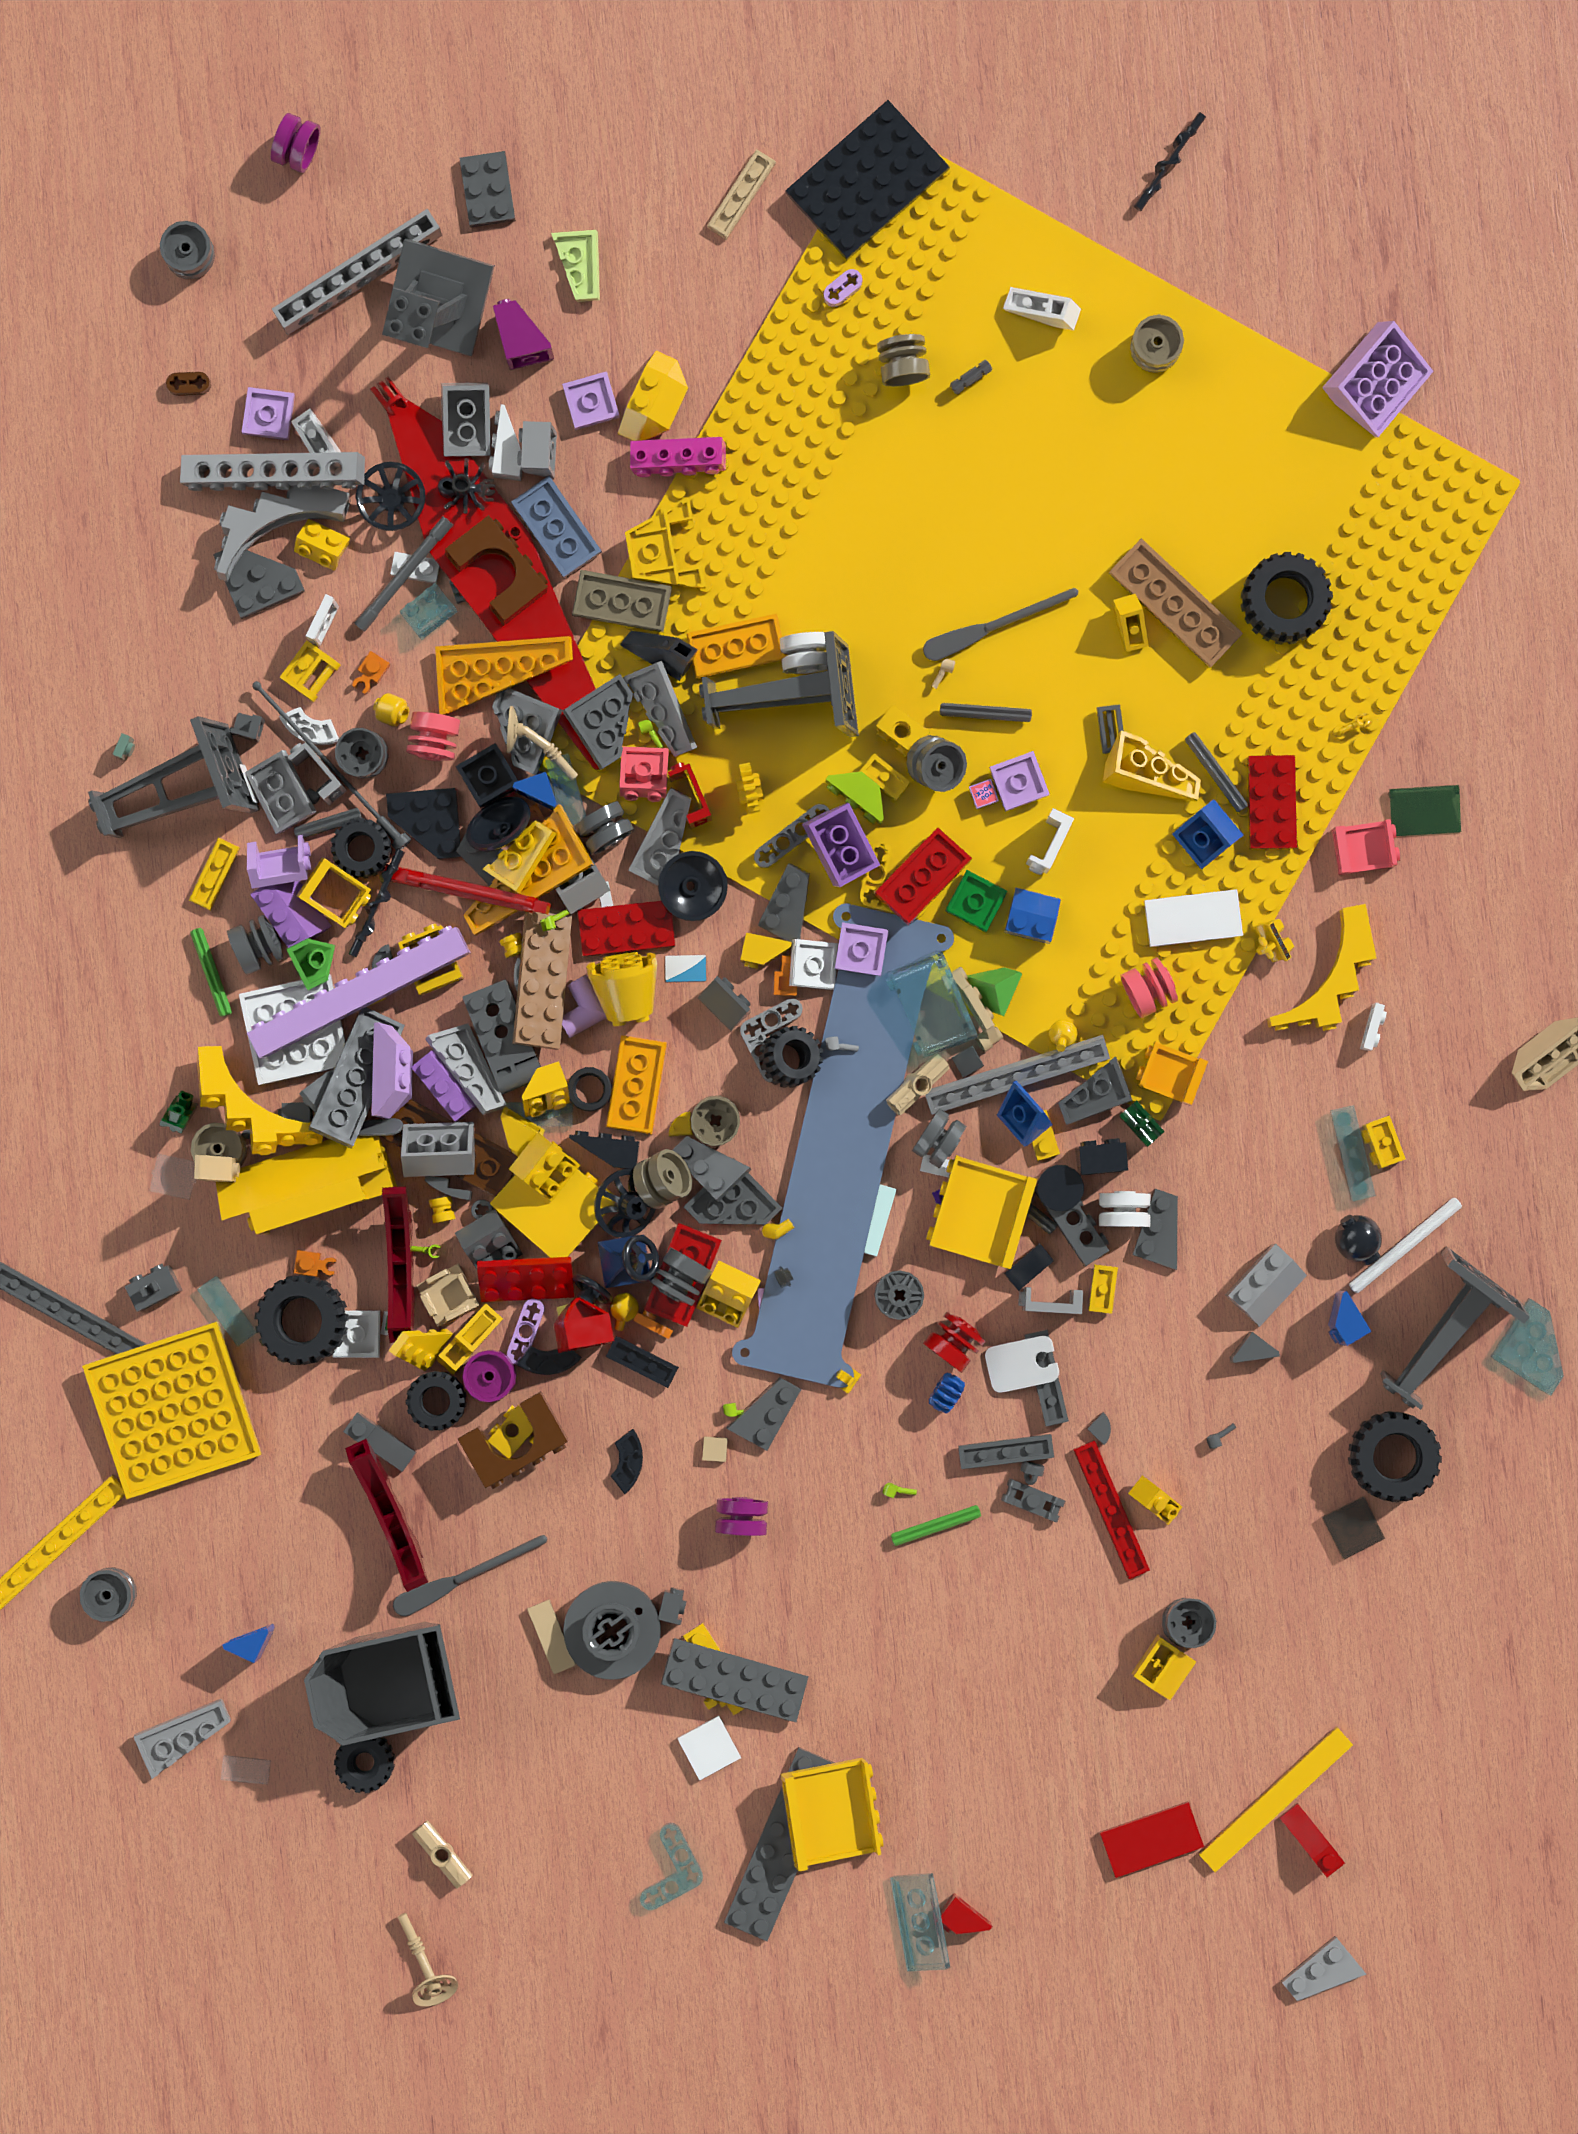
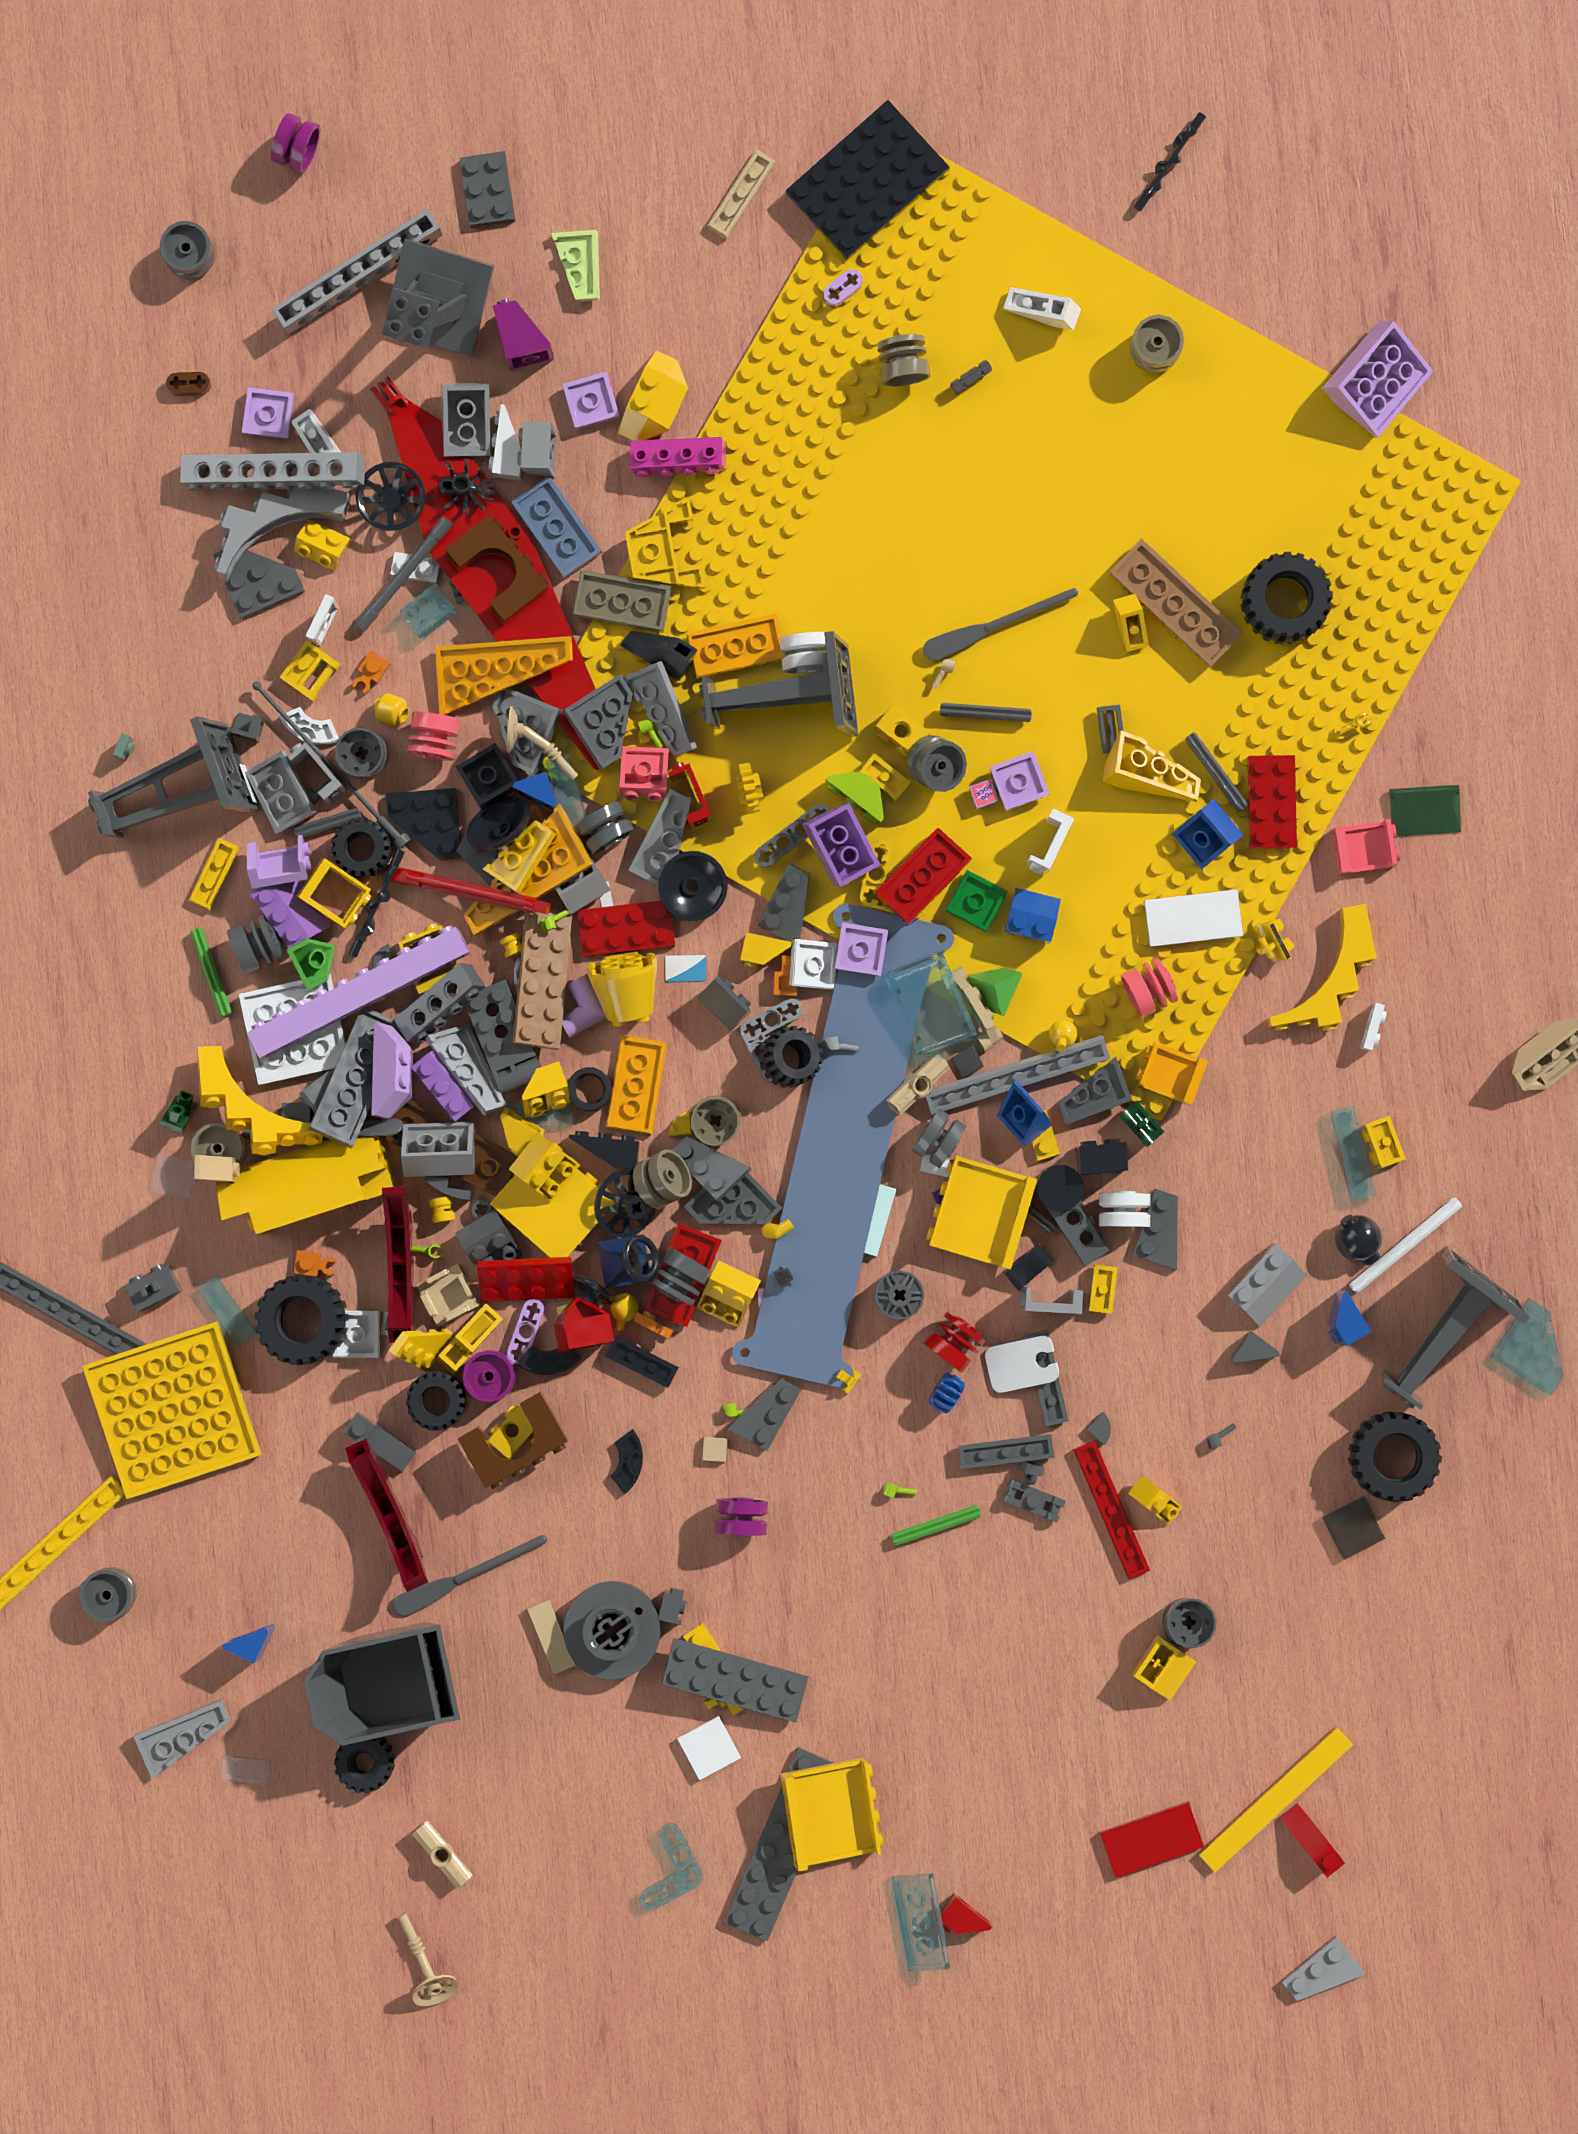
none -> dark grey brick [394,963,485,1043]

